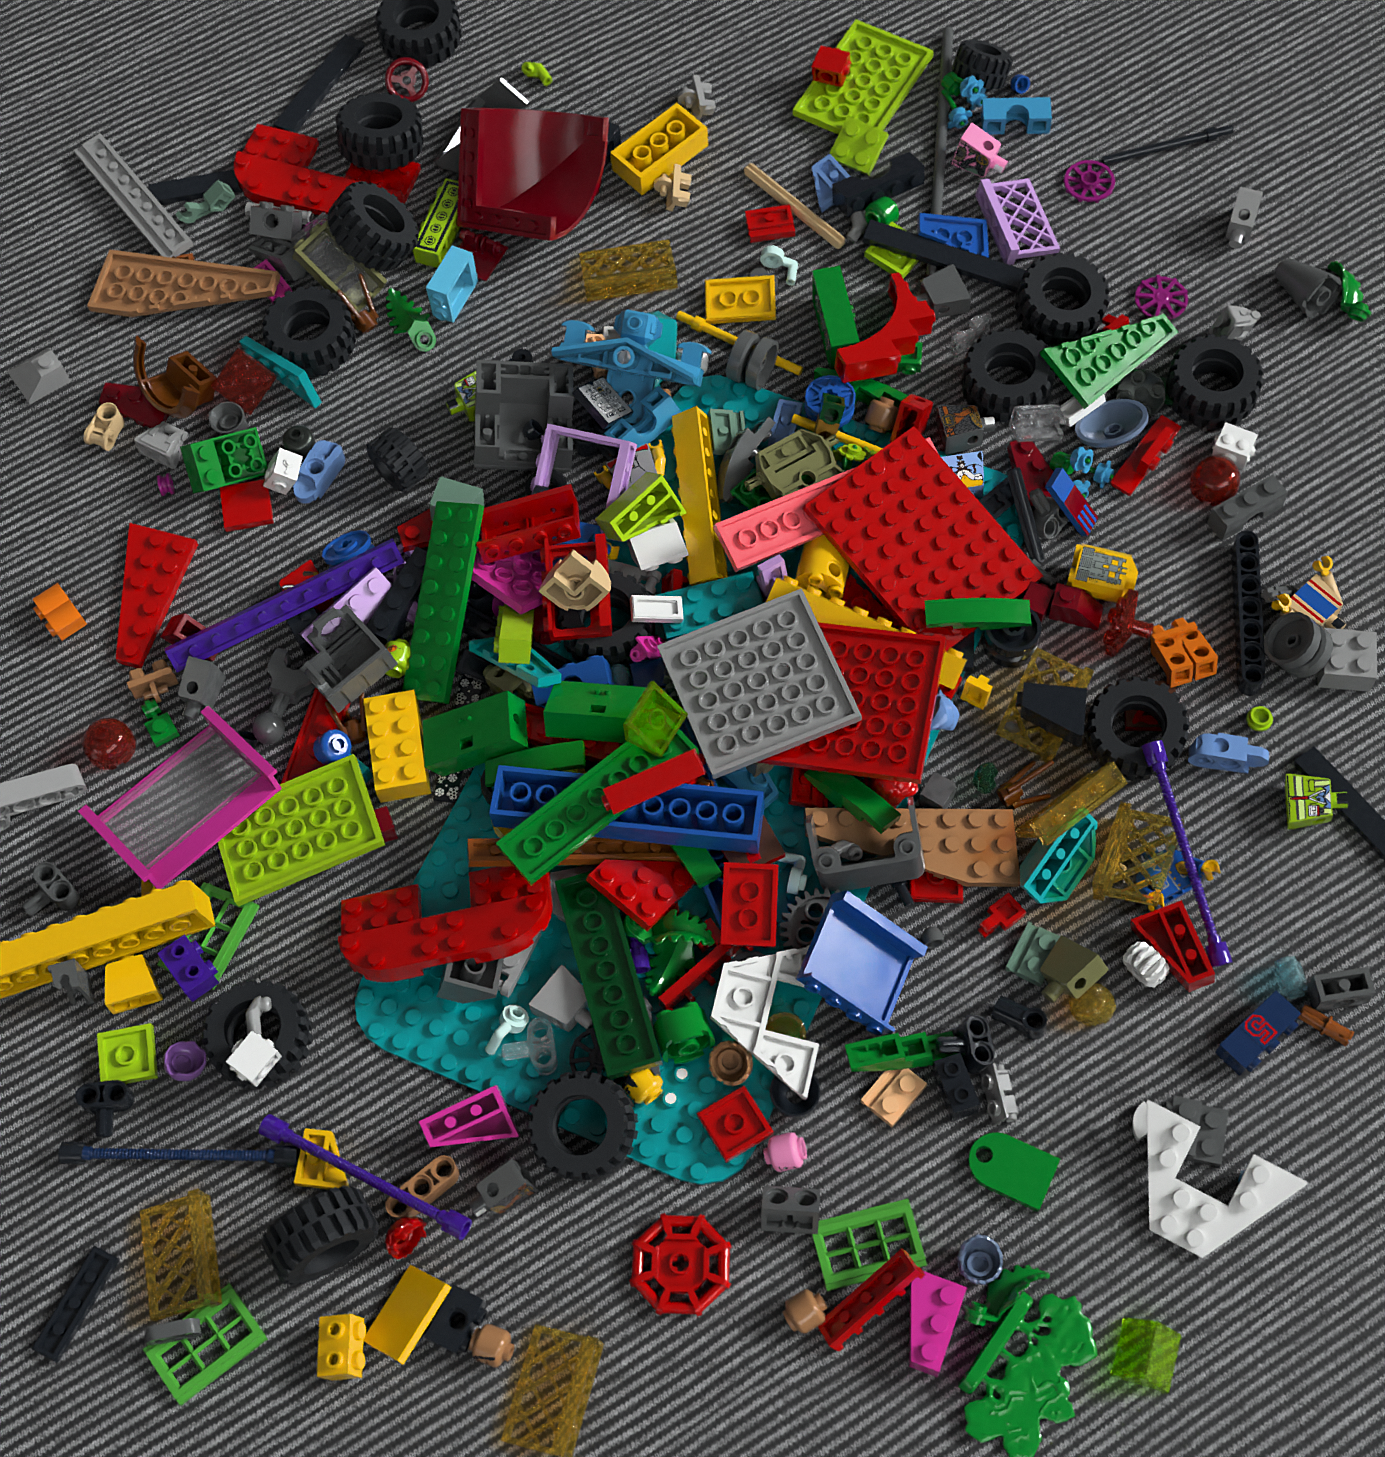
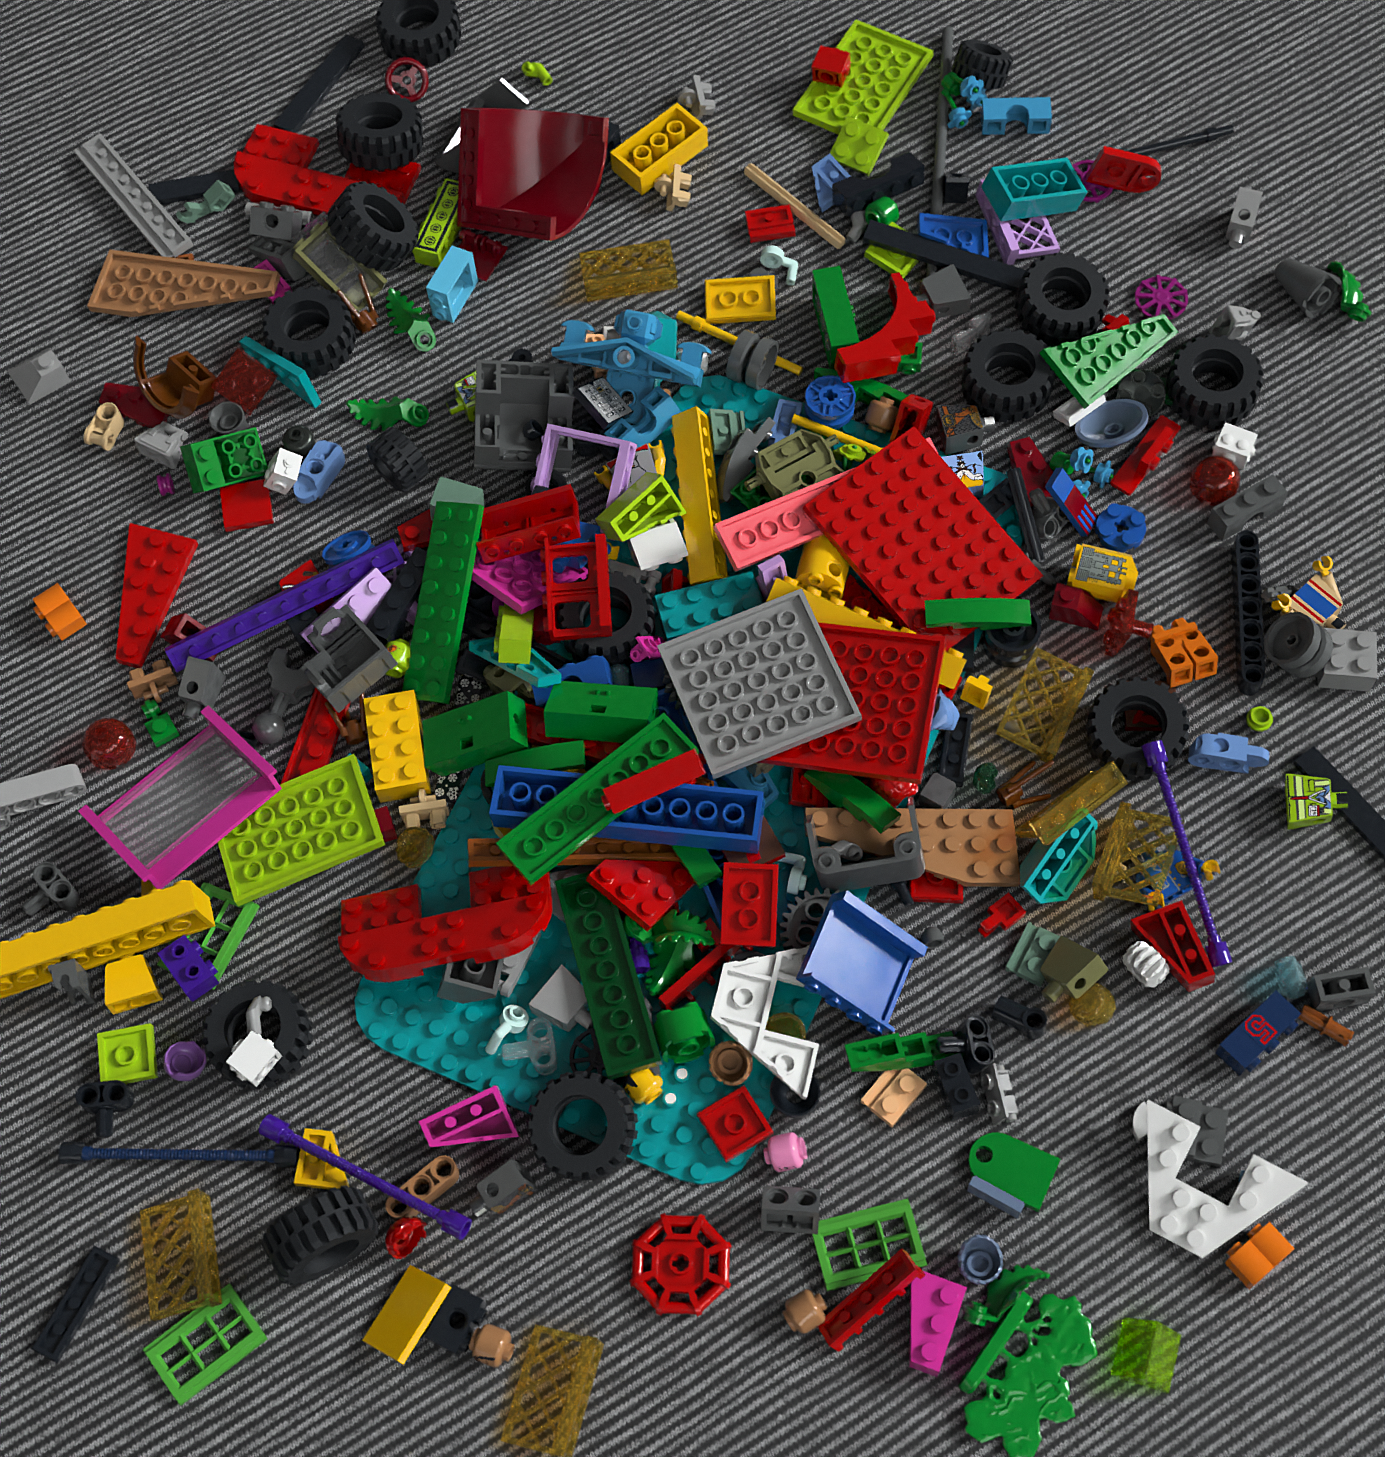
dark grey beam [145,1318,201,1345] -> none
blue head [313,729,352,765] -> none
yellow brick [317,1314,366,1381] -> none
tan brick [539,550,611,611] -> none
clear neon green slope [623,681,688,757] -> none
white tile [630,595,683,623] -> none
dark green leg [813,393,845,439] -> none
bright pink torso [952,122,1008,177] -> none
clear hinge [1009,404,1066,442] -> none
blue hinge [1010,74,1030,94] -> none
black slope [1016,682,1087,747] -> none
dark red brick [1023,581,1055,625] -> none
none -> green plant [346,396,429,431]
none -> clear yellow hair [395,827,435,868]
none -> tan hips [399,789,450,833]
none -> black tile [938,712,973,788]
none -> black slope [944,173,970,204]
none -> sand blue tile [967,1176,1025,1219]
none -> teal brick [981,158,1087,221]
none -> red tile [1086,146,1161,193]
none -> blue plate [1095,503,1146,553]
none -> orange brick [1225,1222,1295,1290]

